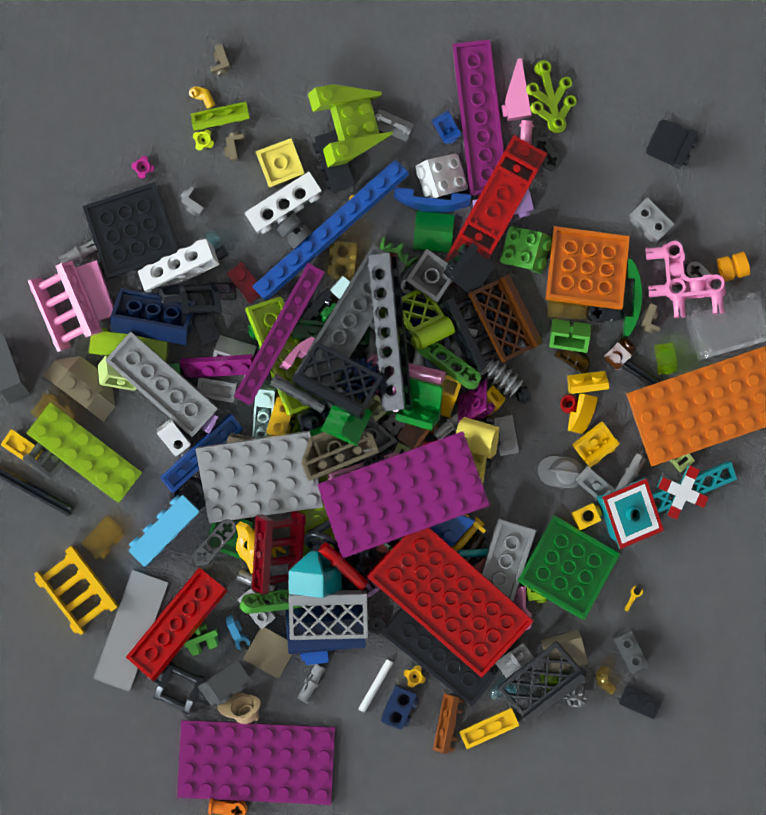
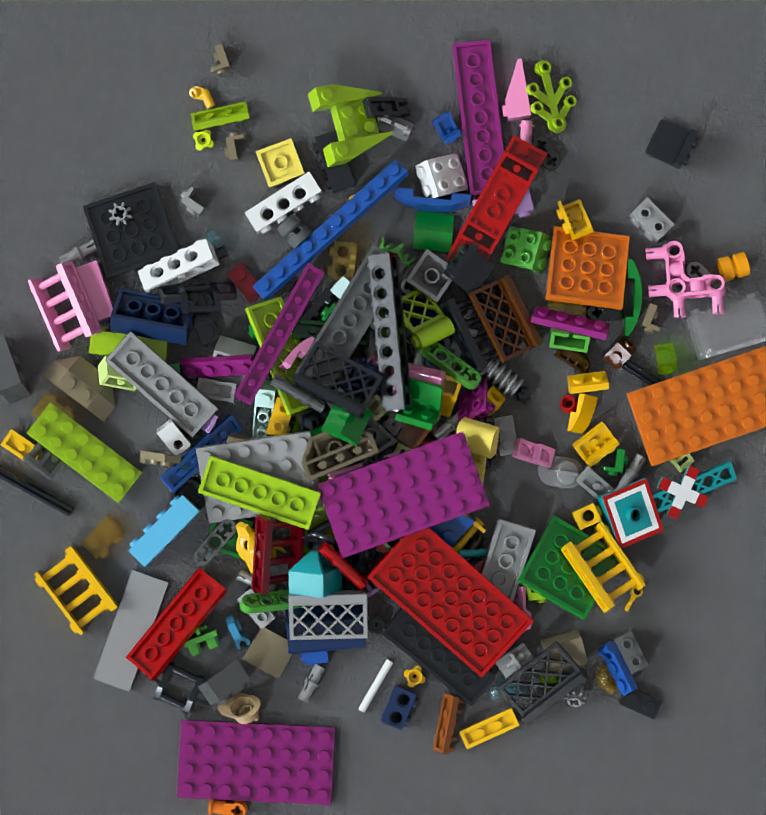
dark pink plate [131,156,154,179] -> none
none -> light grey gear [108,202,133,226]
none -> dark tan hinge [139,450,181,467]
none -> lime plate [198,455,321,530]
none -> black hinge [362,97,411,118]
none -> bright pink slope [512,438,556,468]
none -> magenta plate [531,306,611,340]
none -> yellow bracket [556,199,594,240]
none -> yellow fence [561,521,646,614]
none -> blue plate [598,641,638,696]
none -> green bracket [602,449,628,476]

